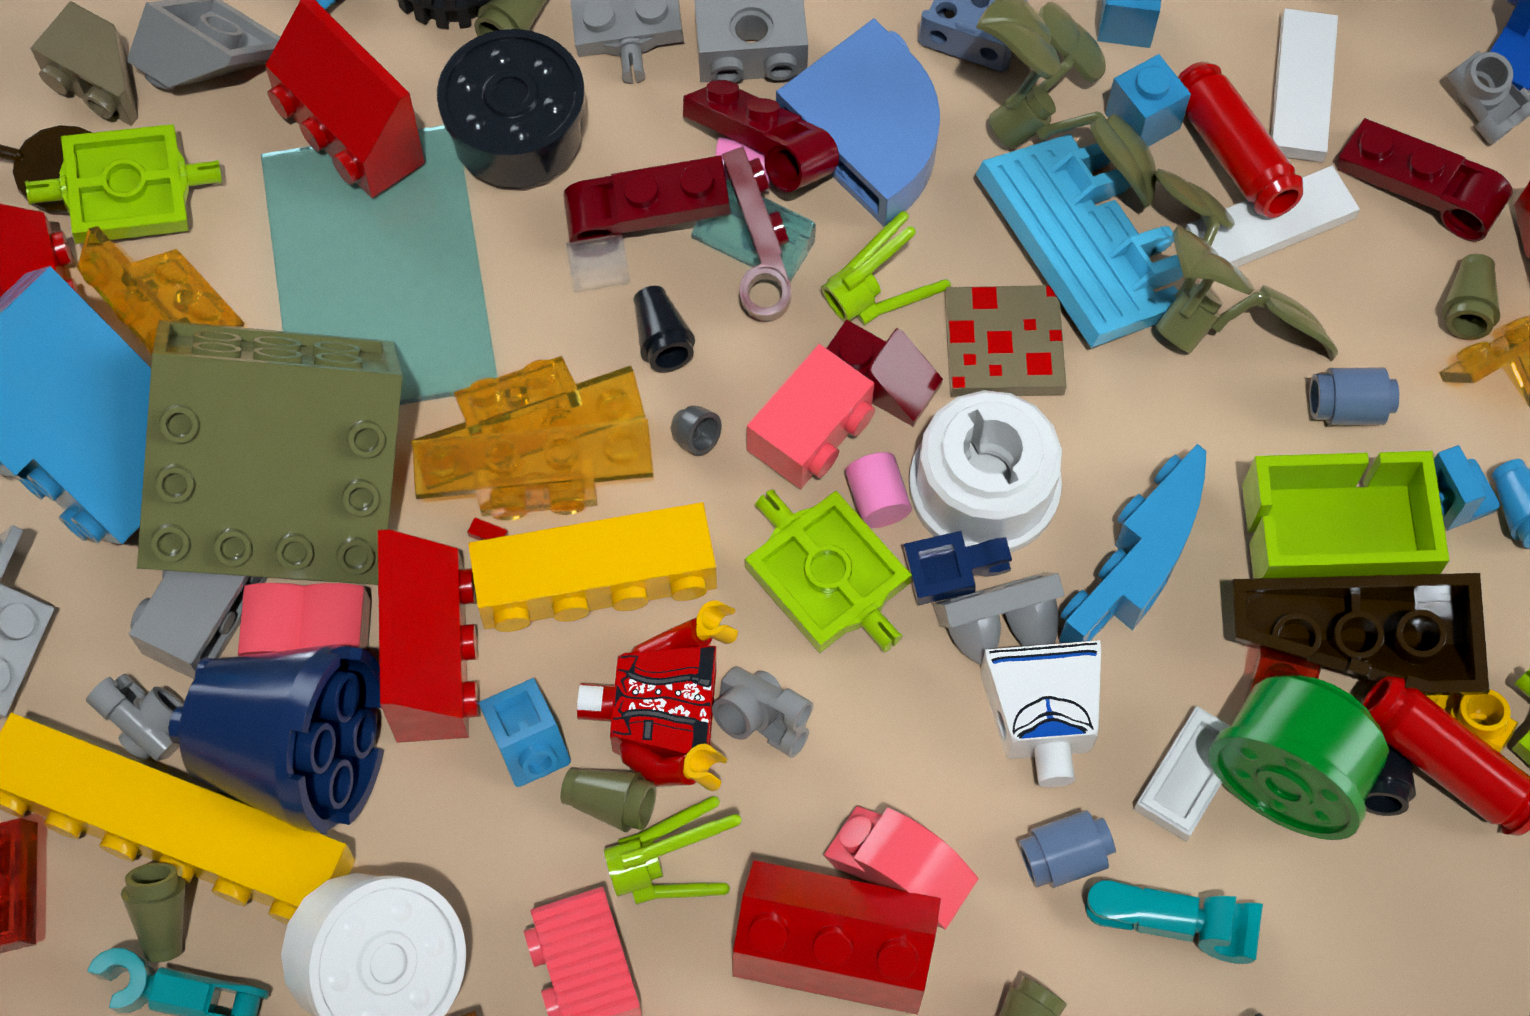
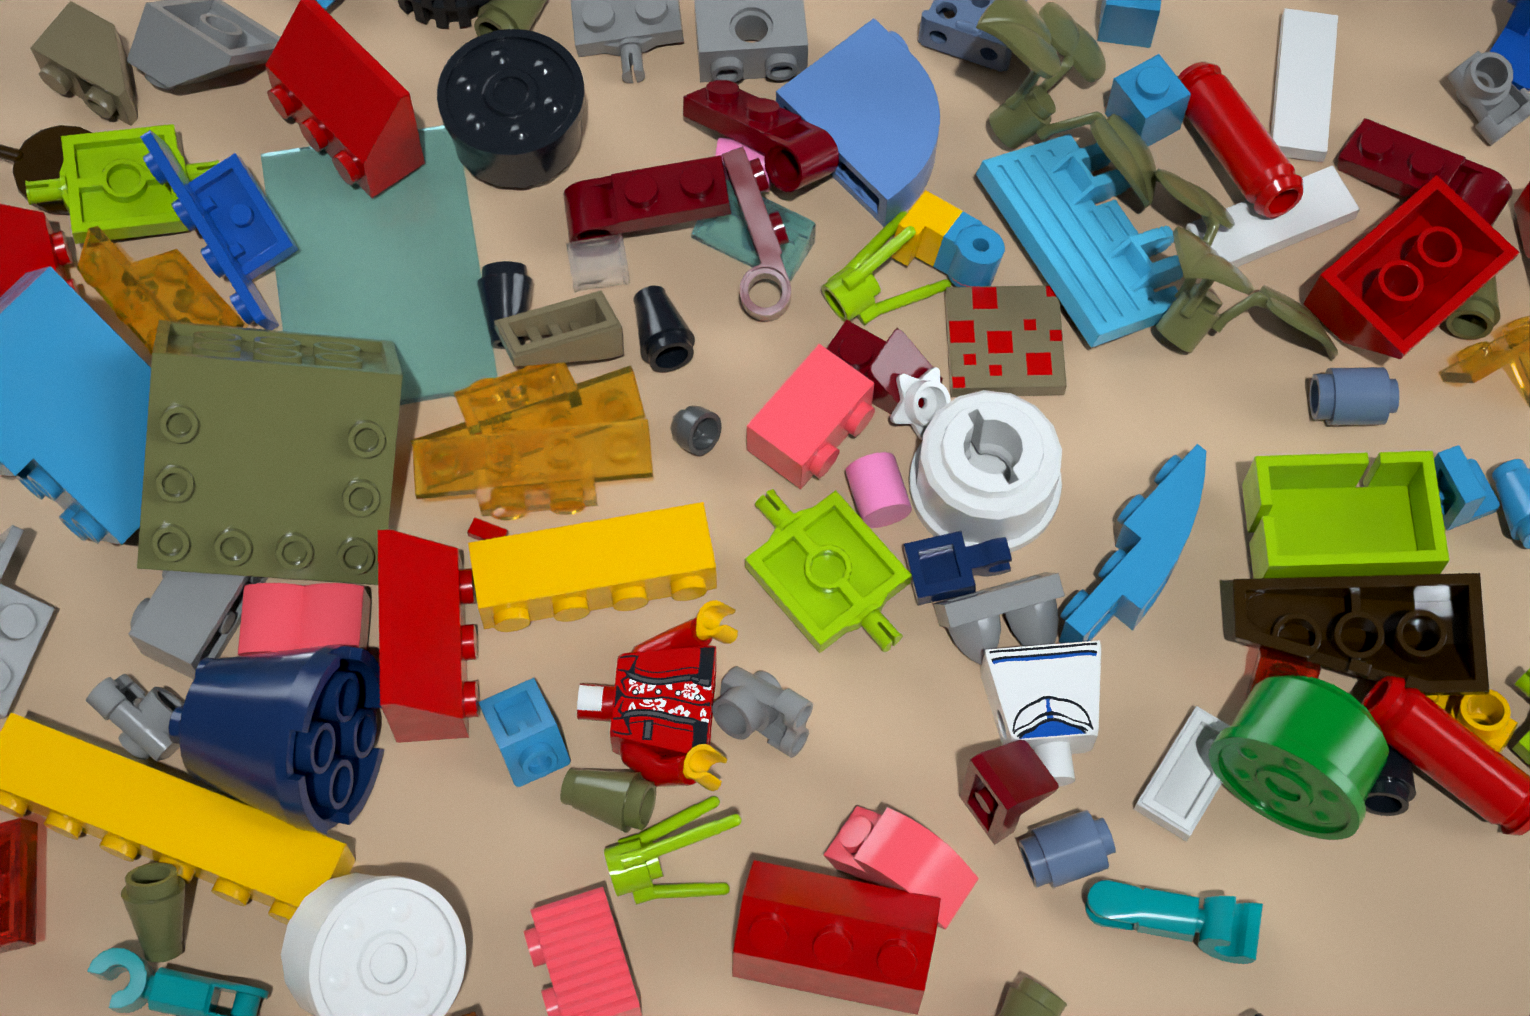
none -> blue bracket [140,130,299,330]
none -> black cone [477,261,533,349]
none -> dark tan slope [494,290,623,367]
none -> white plate [890,367,951,440]
none -> leg [891,190,1005,287]
none -> dark red slope [959,740,1059,845]
none -> red slope [1303,175,1520,360]

